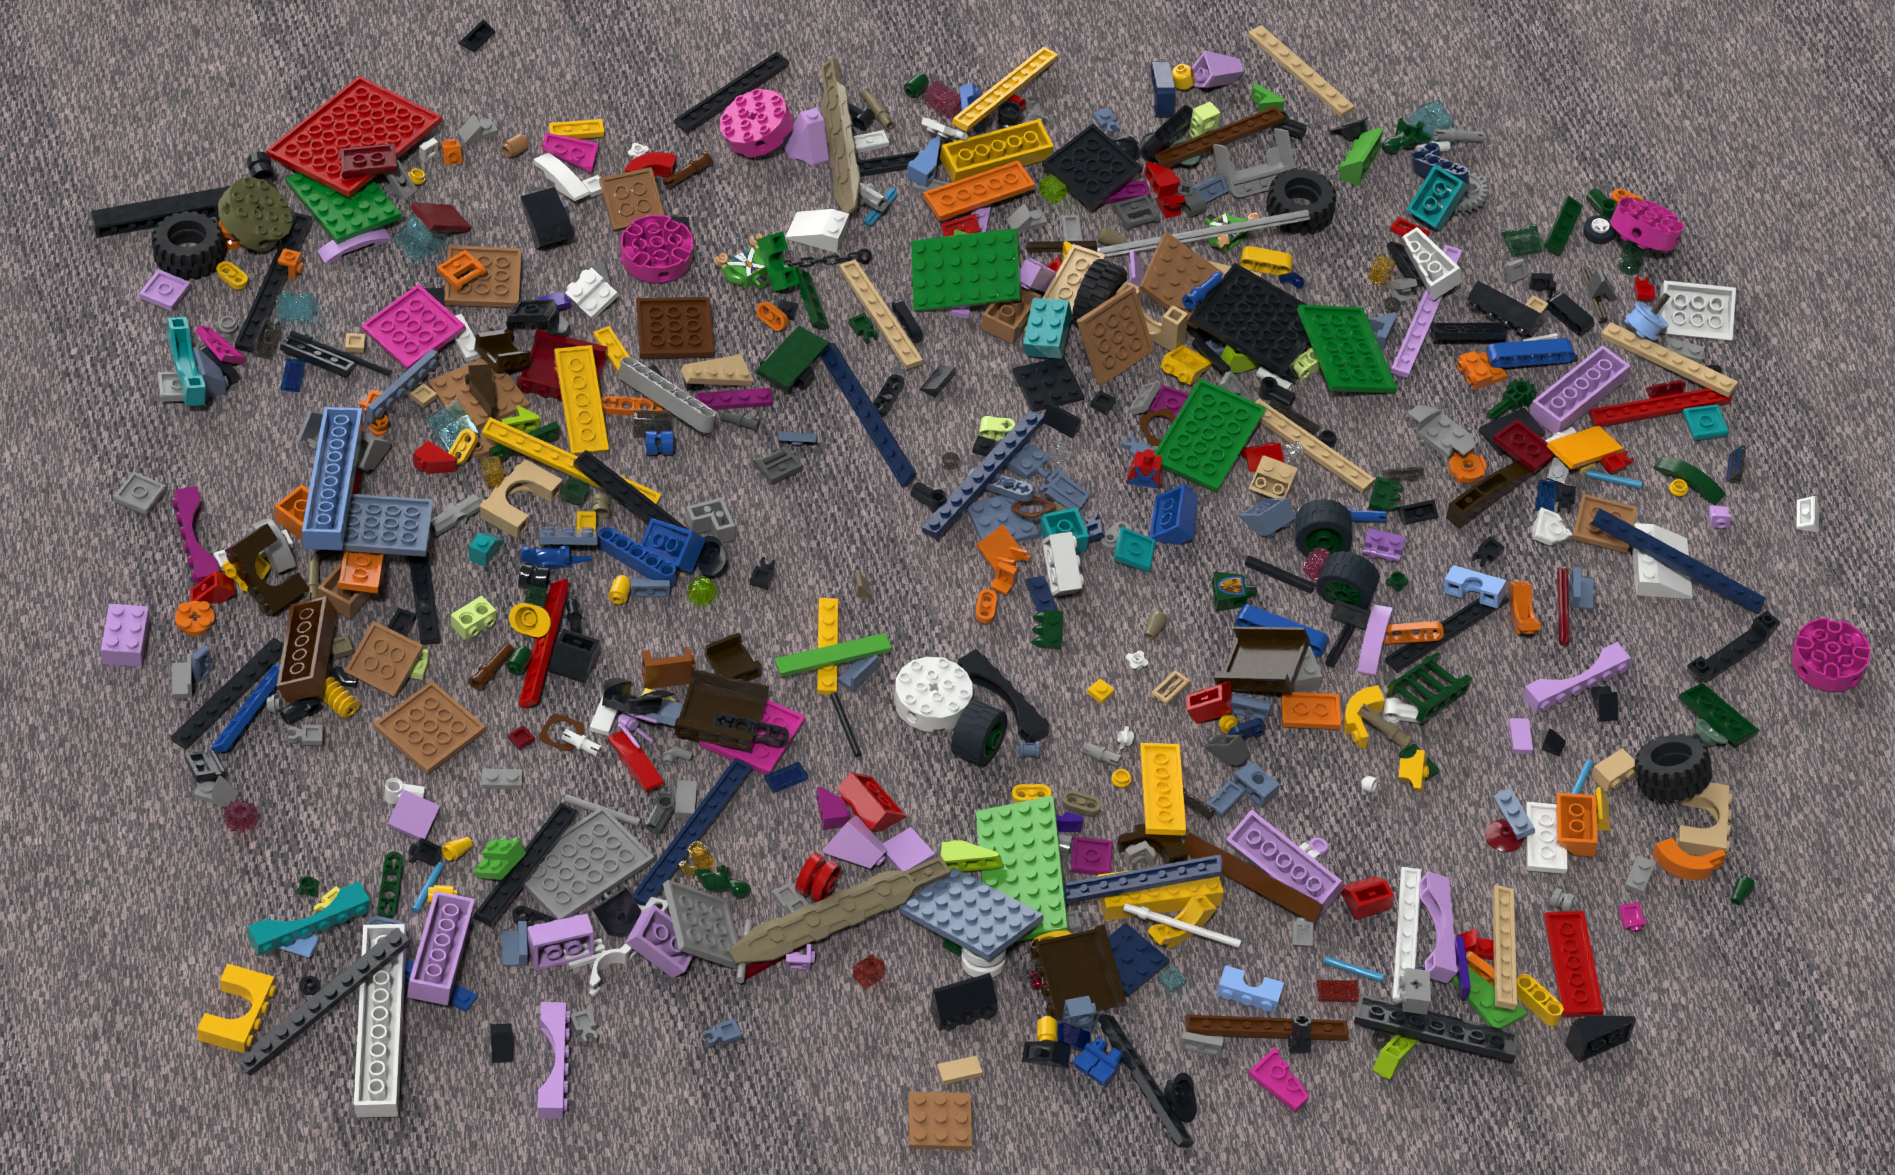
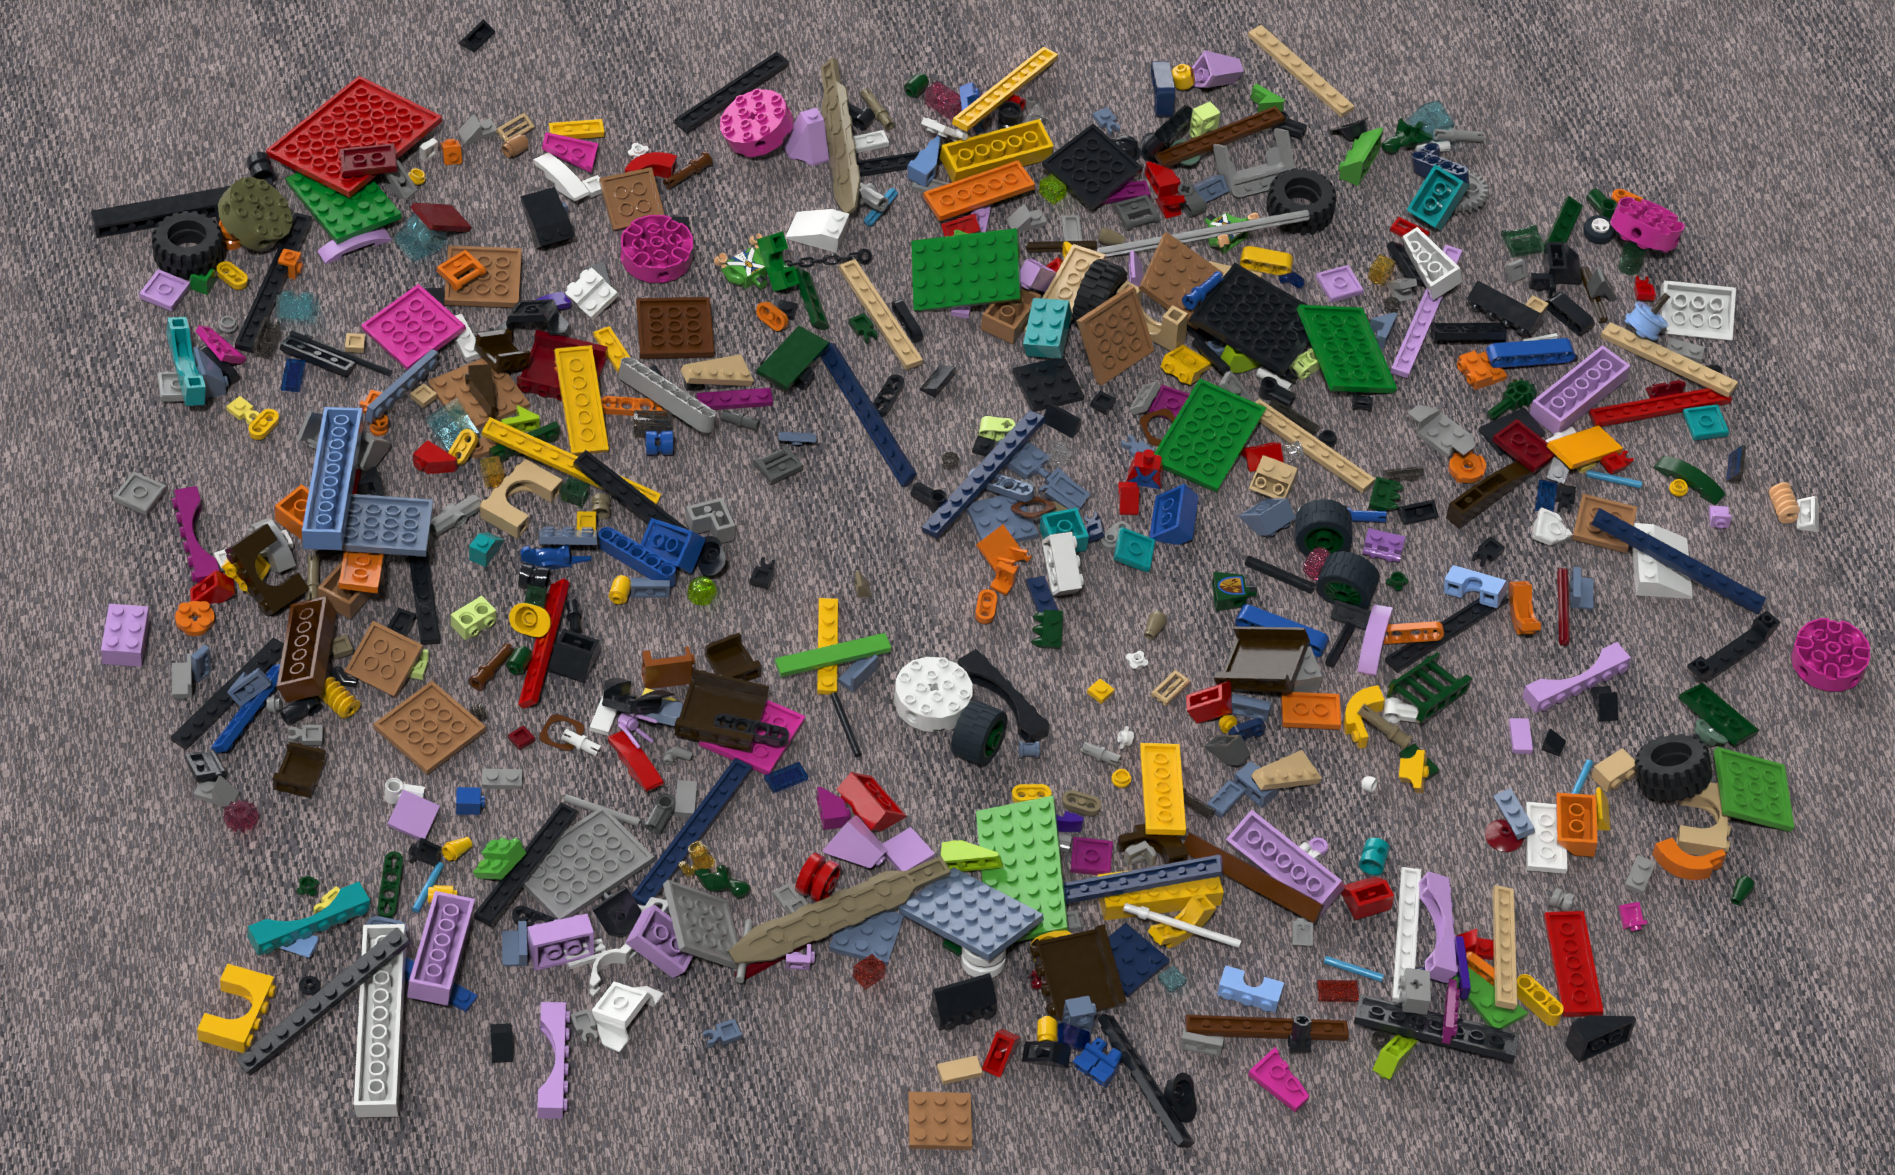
none -> green panel [190,269,216,295]
none -> light yellow plate [226,396,259,425]
none -> sand blue slope [227,668,271,707]
none -> yellow plate [248,409,279,440]
none -> dark brown panel [272,742,326,799]
none -> black slope [358,466,384,496]
none -> blue brick [456,787,485,815]
none -> clear smoke bush [470,703,487,721]
none -> tan tile [495,112,535,143]
none -> white piece [592,982,664,1052]
none -> sand blue plate [829,910,904,966]
none -> red slope [982,1029,1021,1078]
none -> red slope [1118,482,1139,515]
none -> tan wing [1251,750,1322,790]
none -> lavender tile [1315,265,1364,302]
none -> black bush [1352,393,1372,411]
none -> teal wheel [1359,838,1390,875]
none -> magenta plate [1442,979,1460,1044]
none -> black slope [1543,242,1582,284]
none -> bright green plate [1714,747,1794,832]
none -> light nougat piece [1768,482,1800,524]

